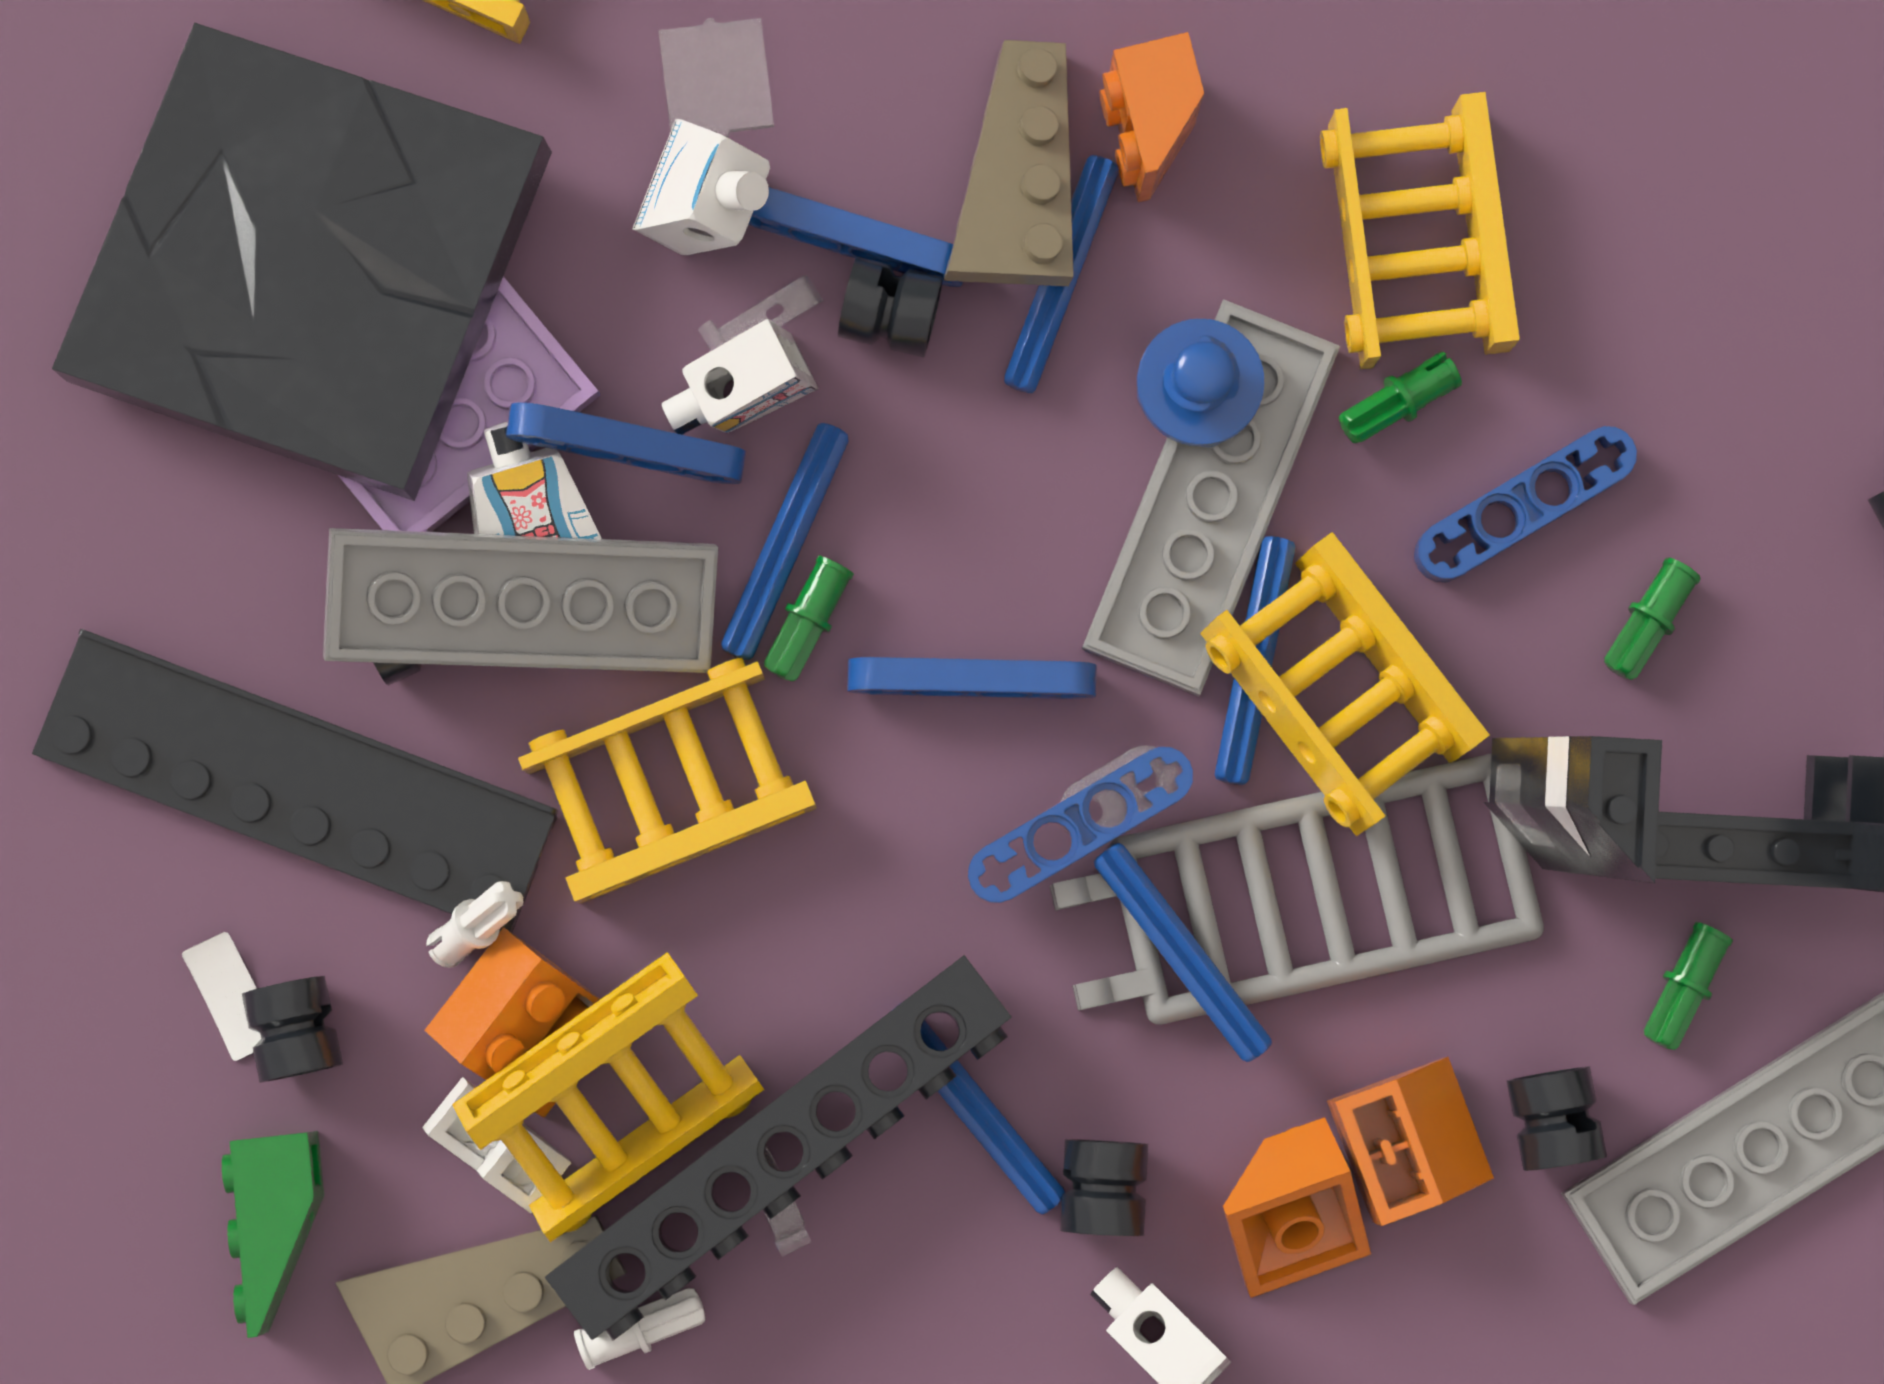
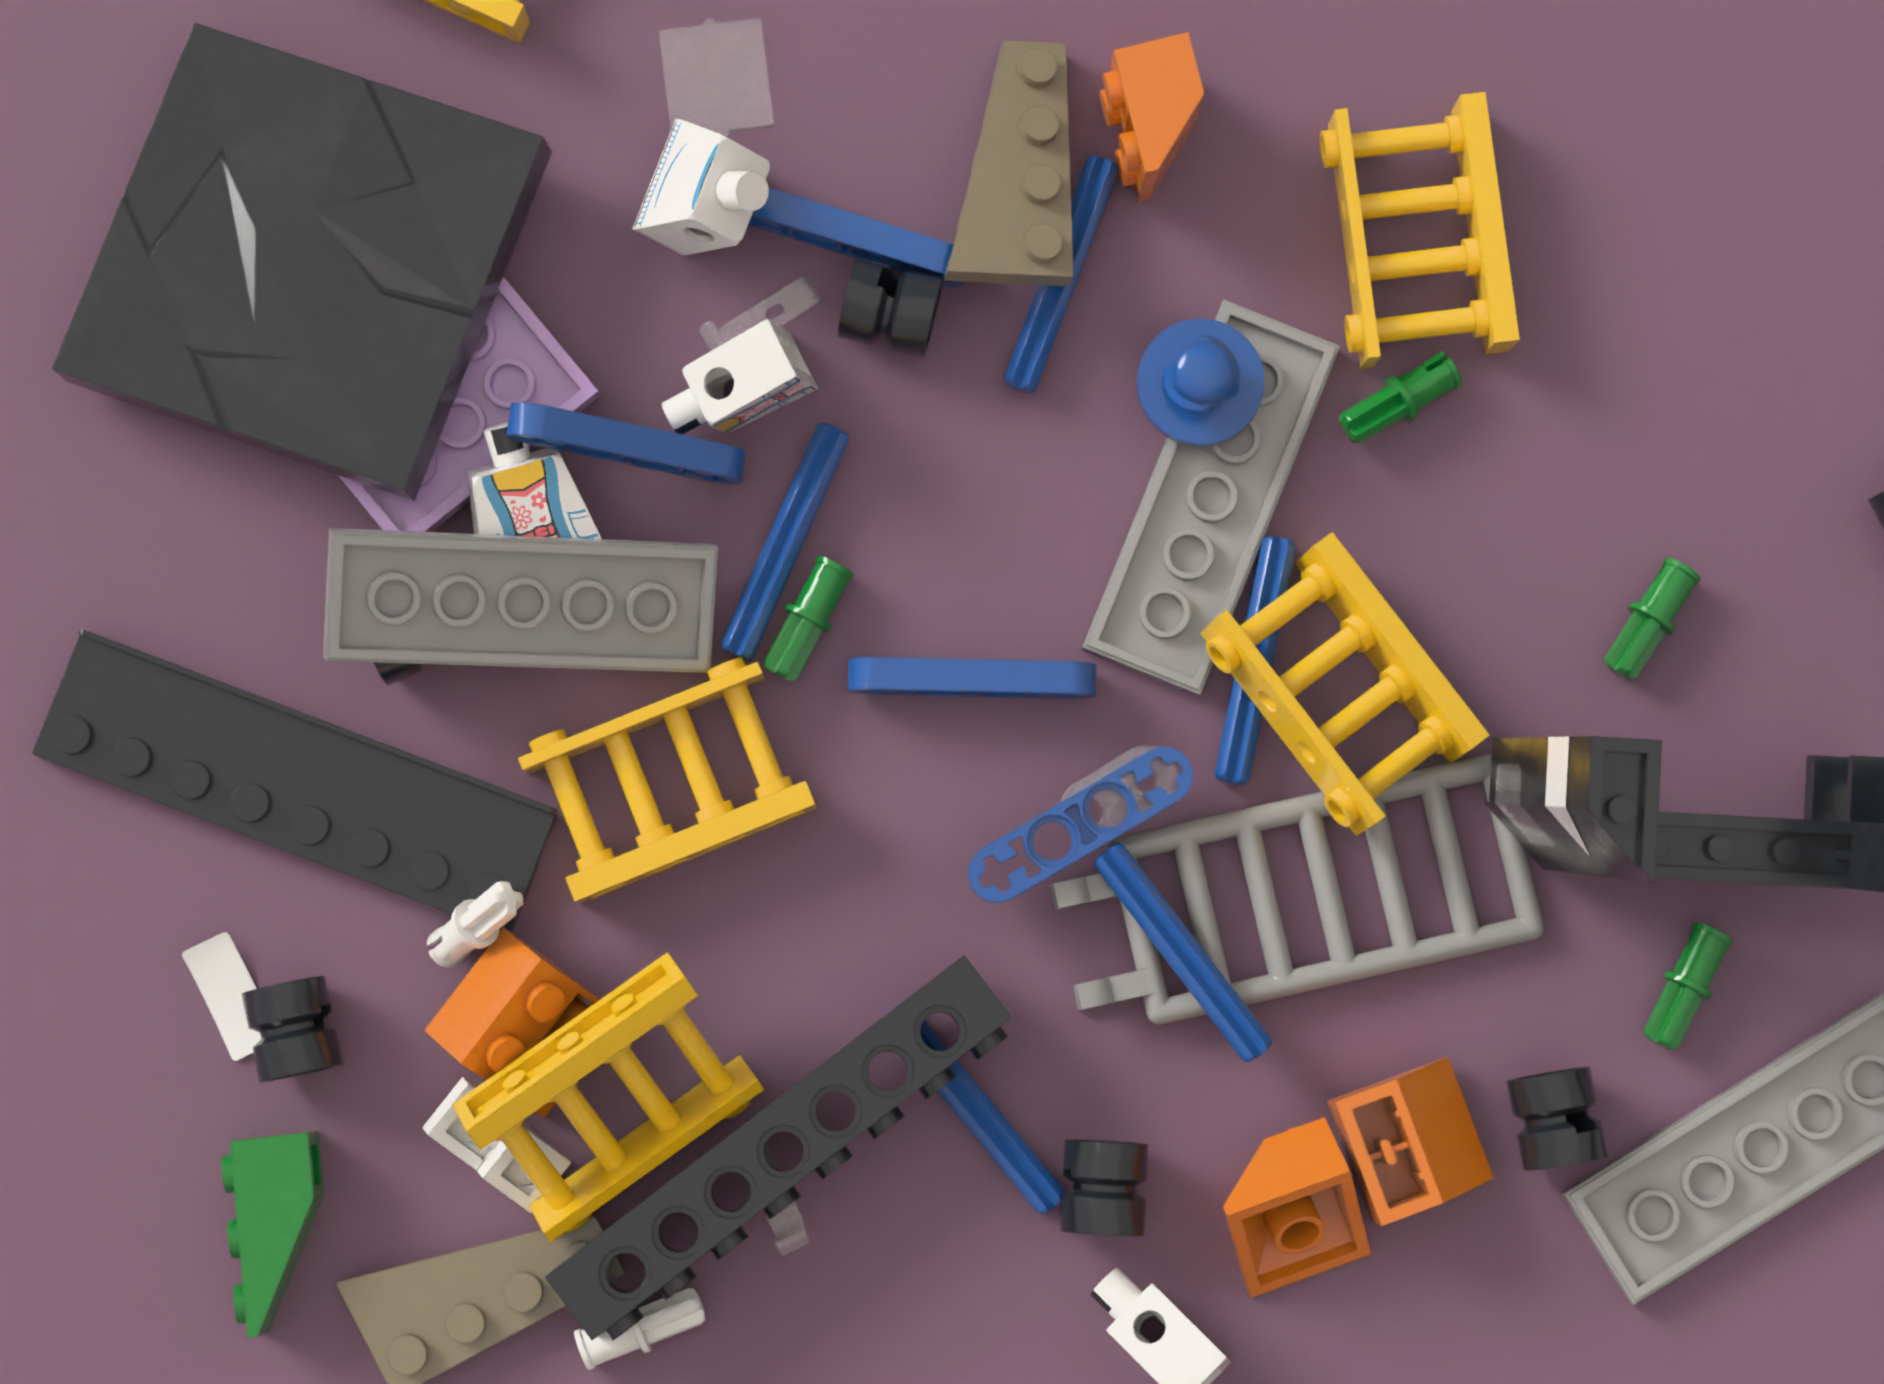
blue beam [1414,426,1637,583] -> none

